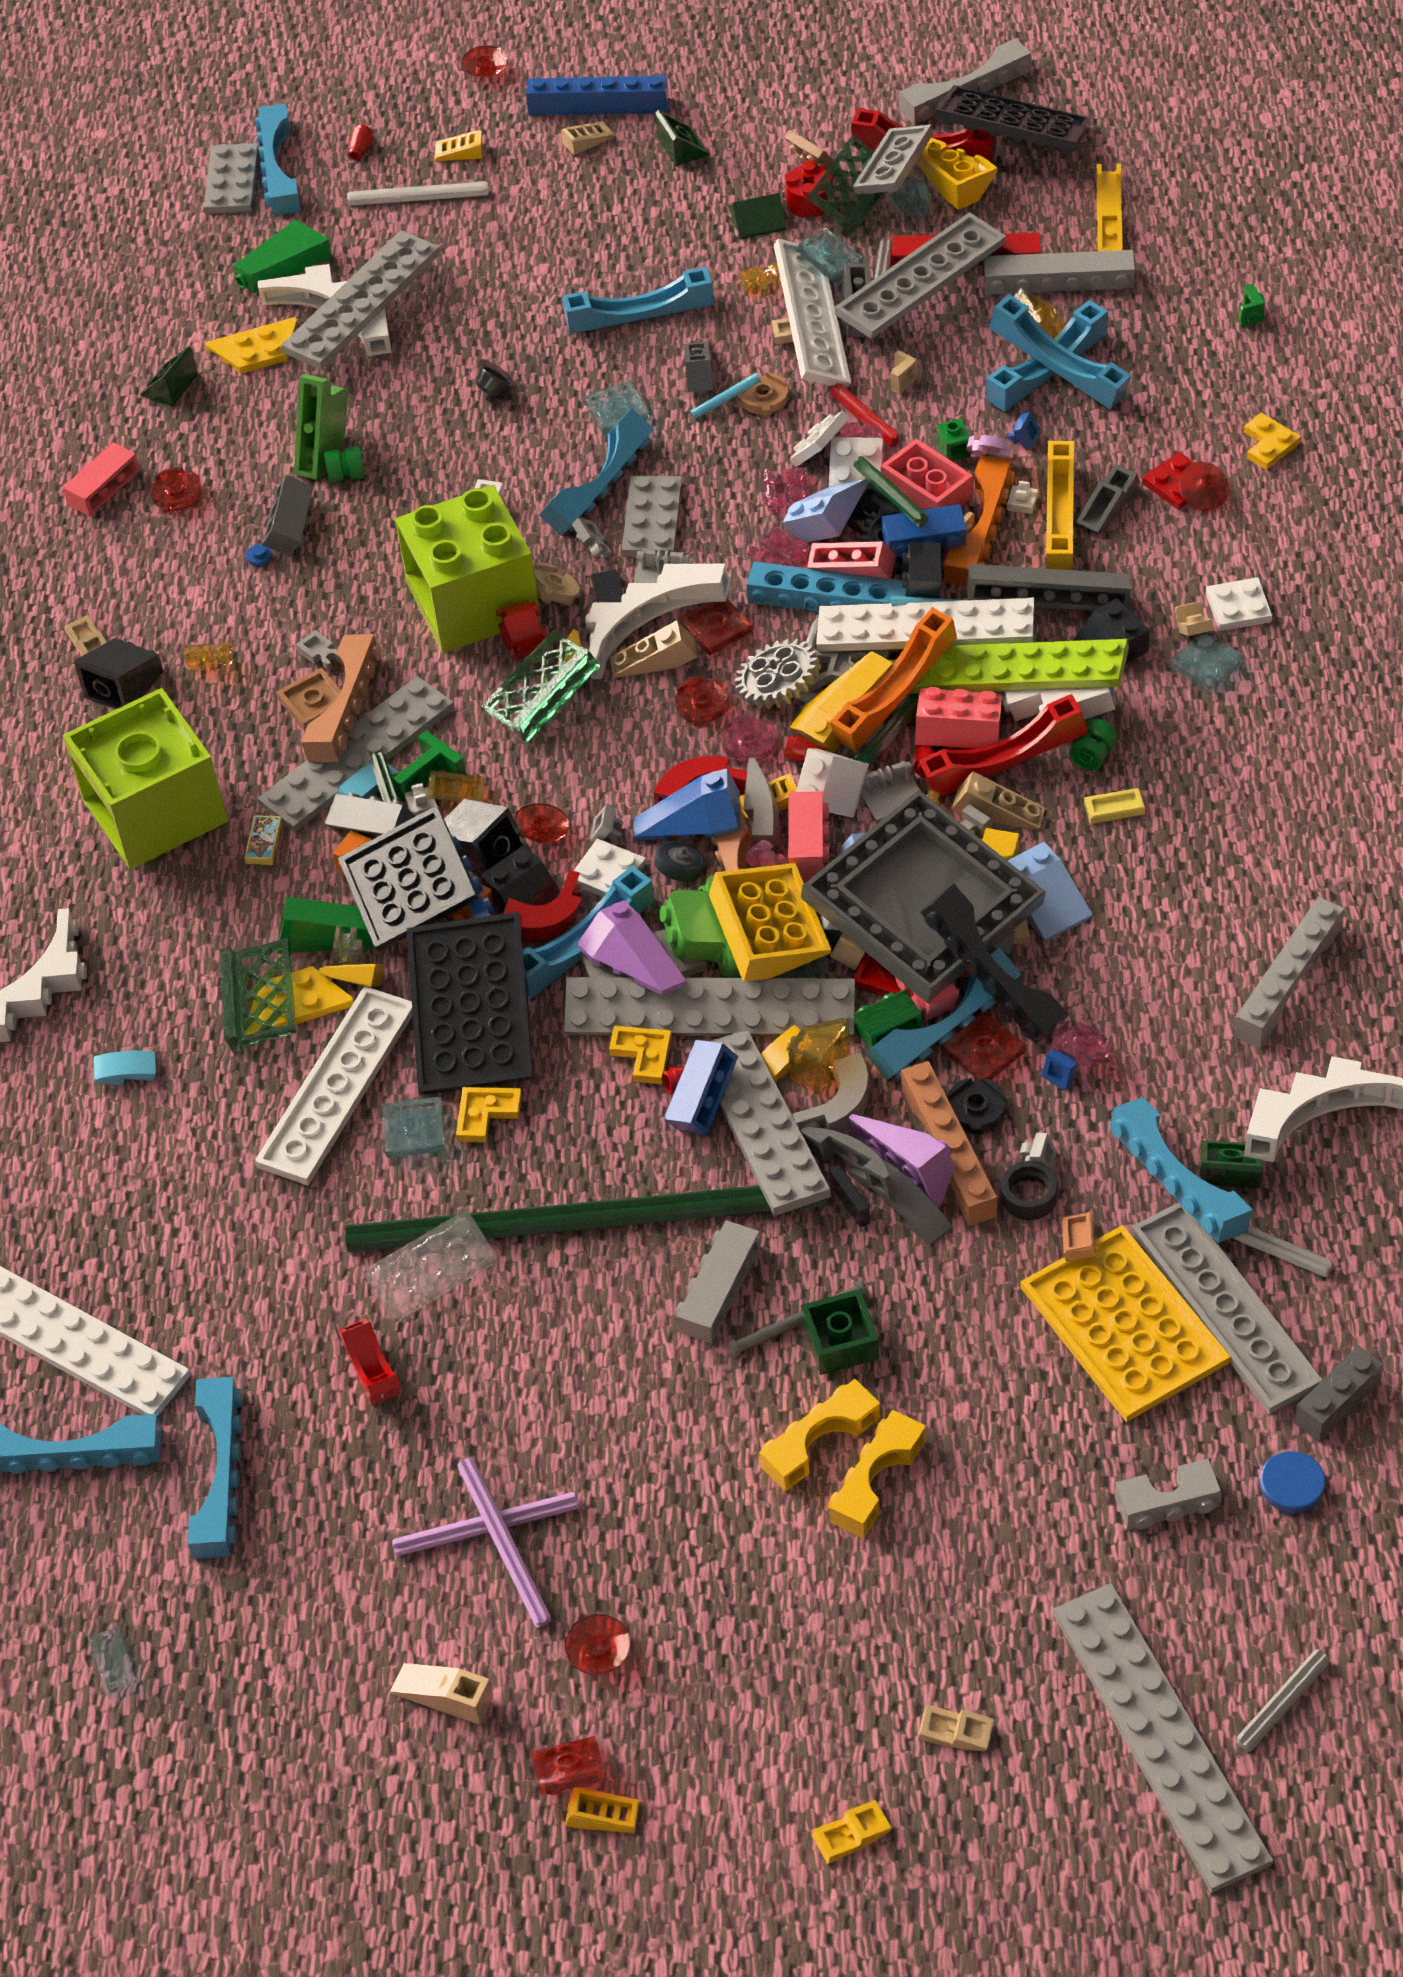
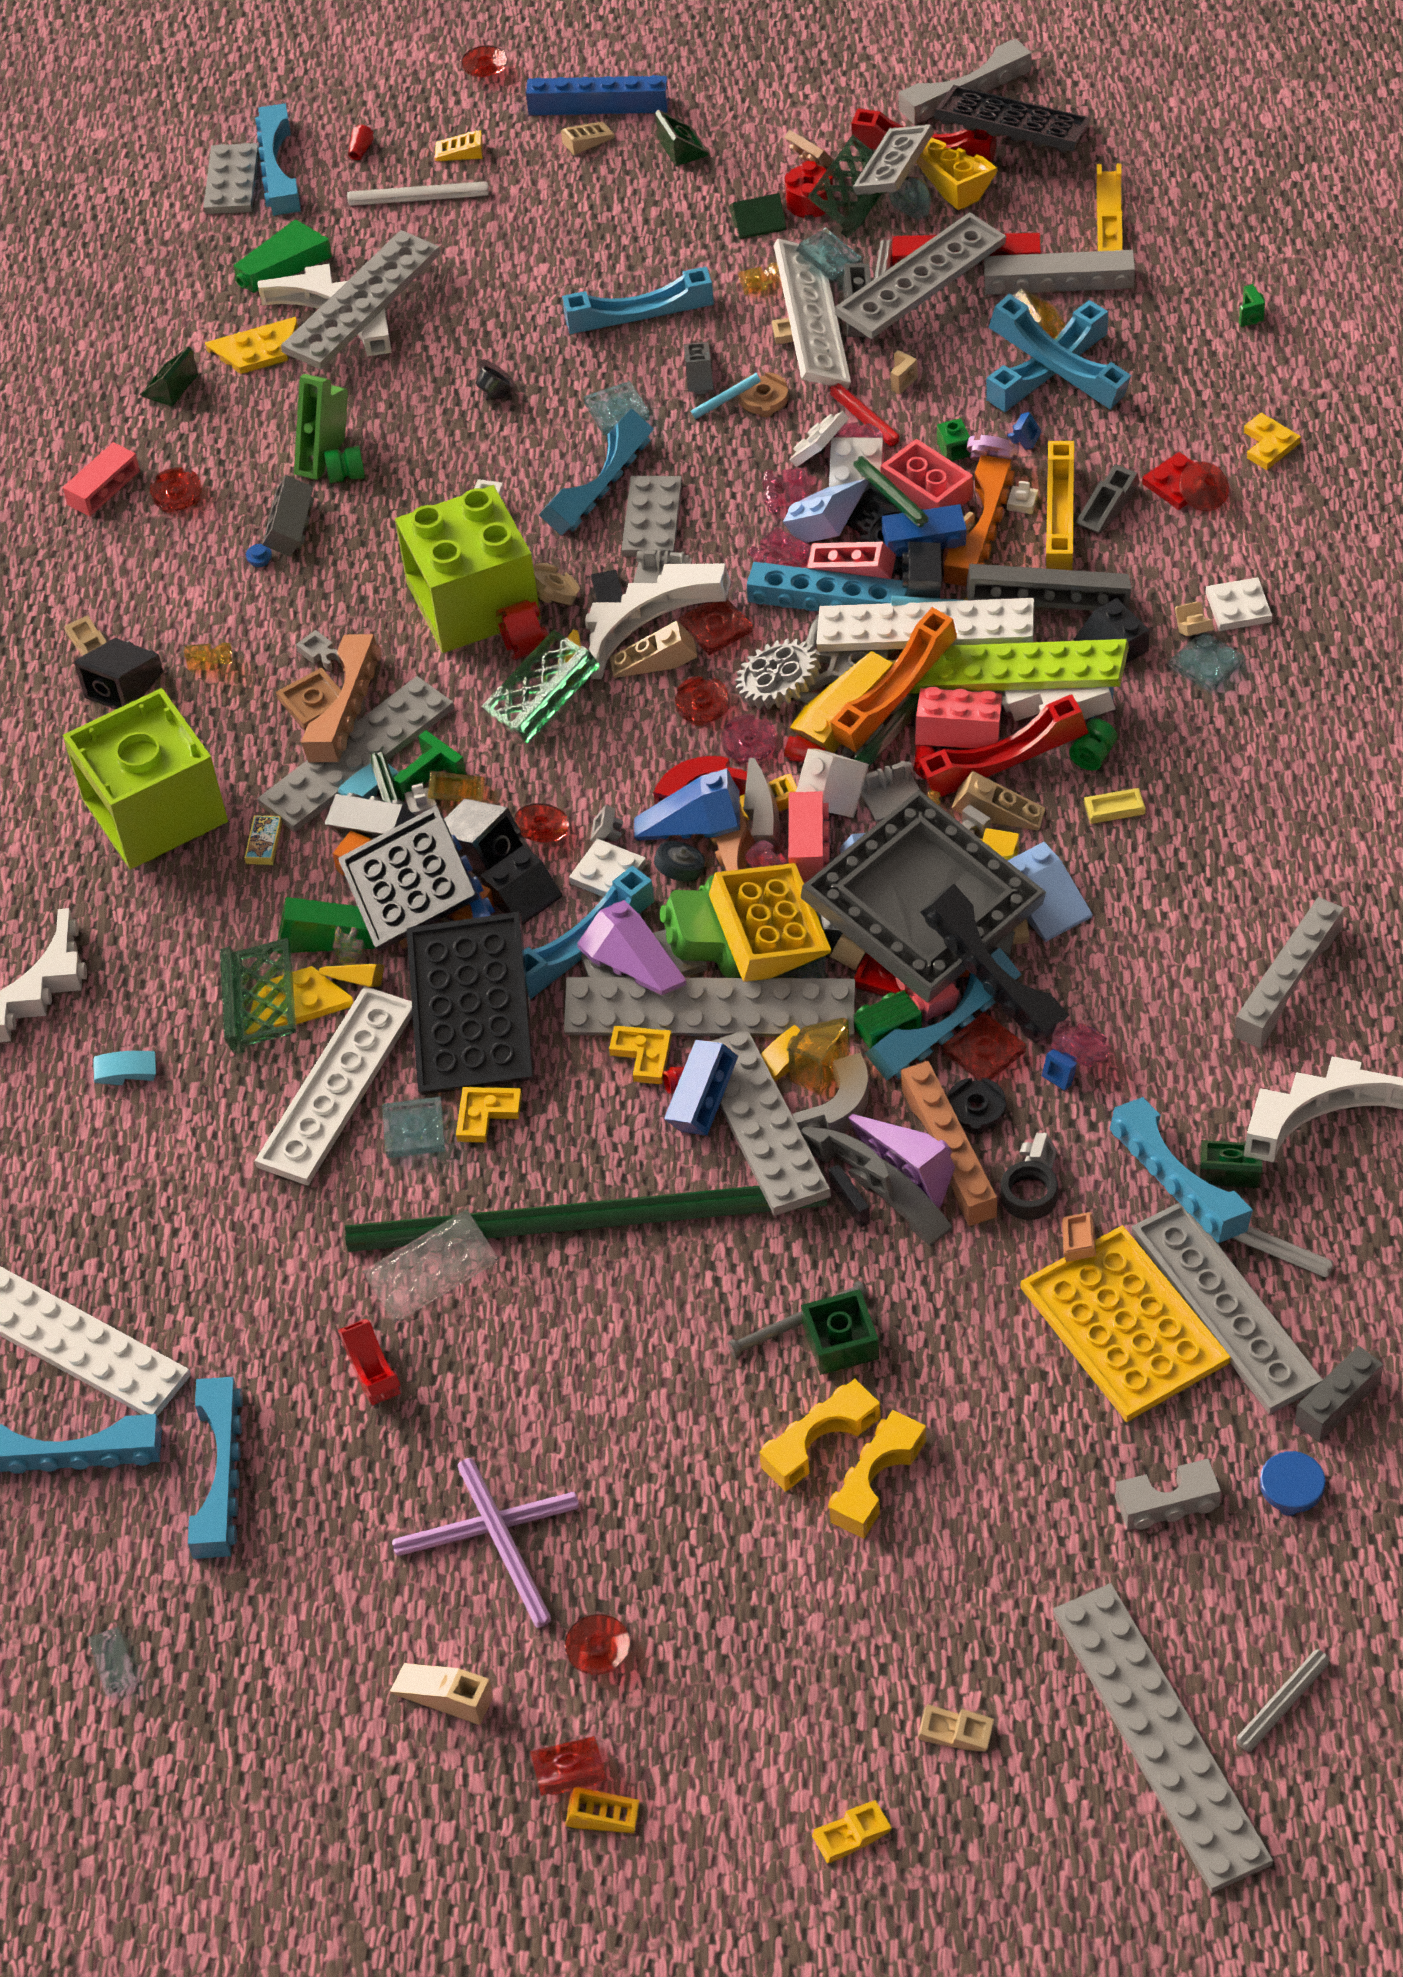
red arch [503,869,582,943] -> none
light grey plate [572,517,612,560] -> none
light grey brick [674,1220,761,1344] -> none

